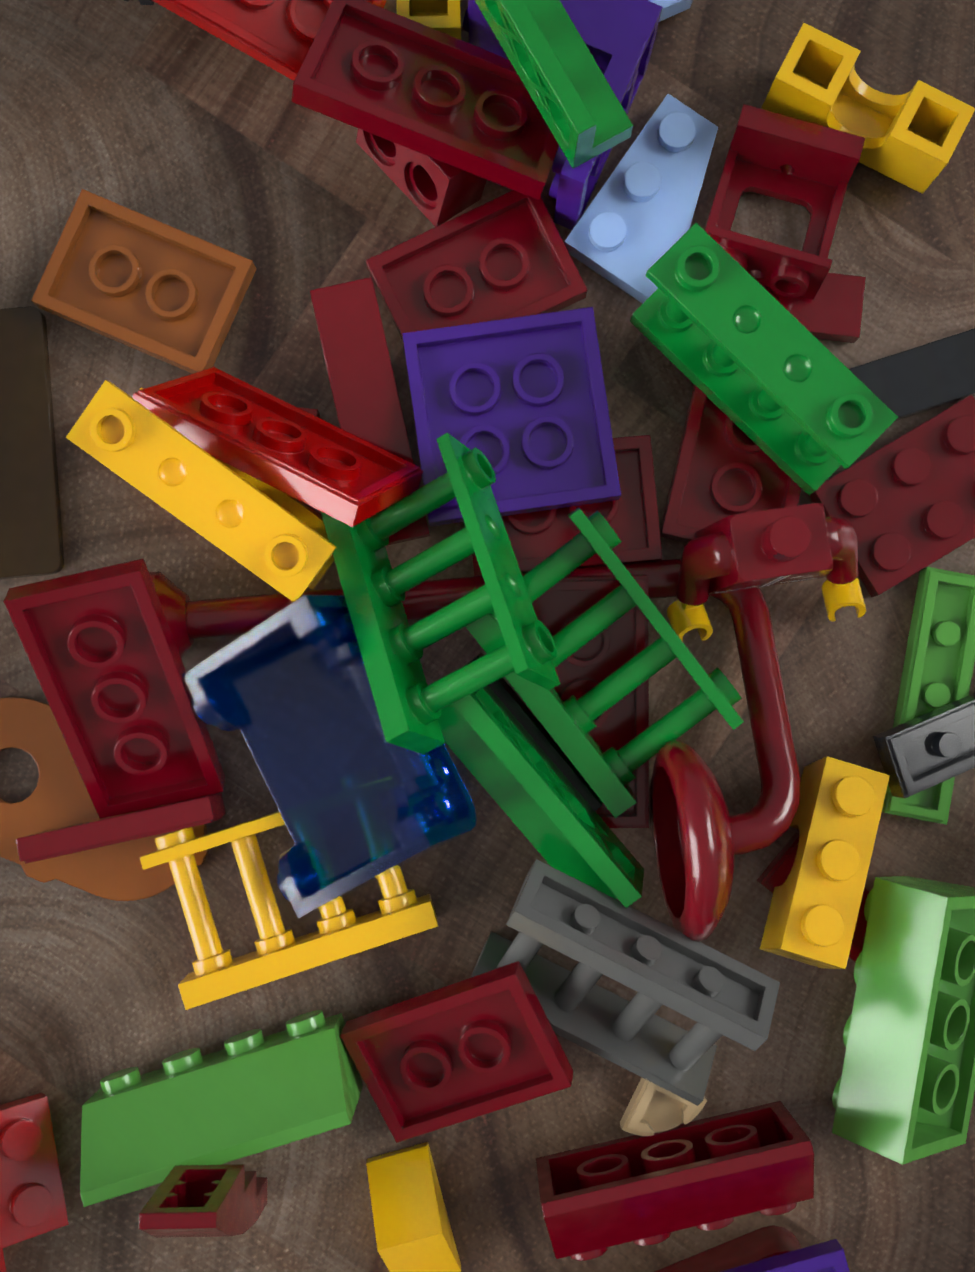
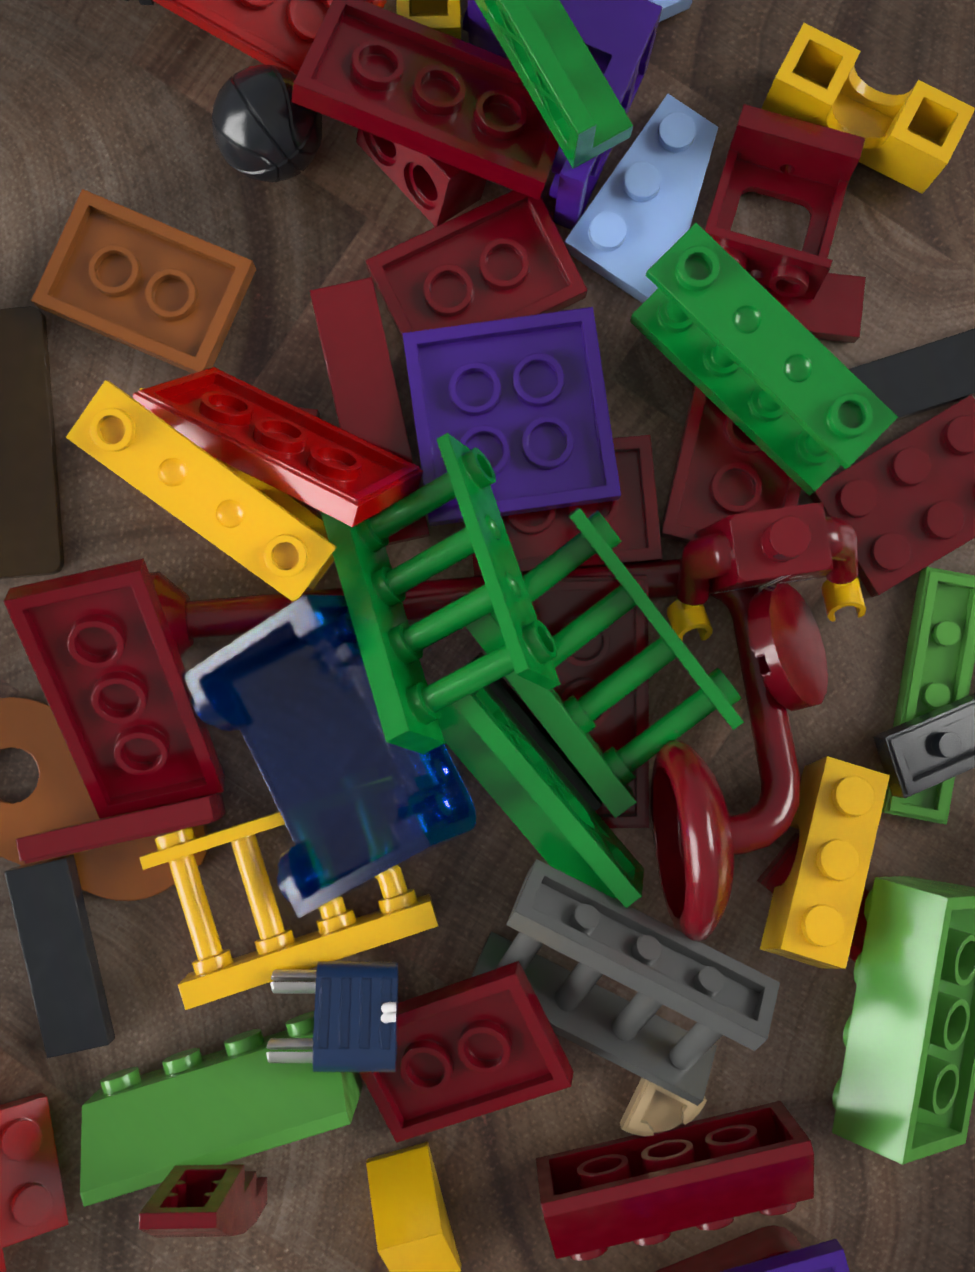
none -> black tile [4,854,115,1058]
none -> black piece [212,64,322,182]
none -> dark blue piece [266,961,398,1072]
none -> dark red tile [747,583,828,712]

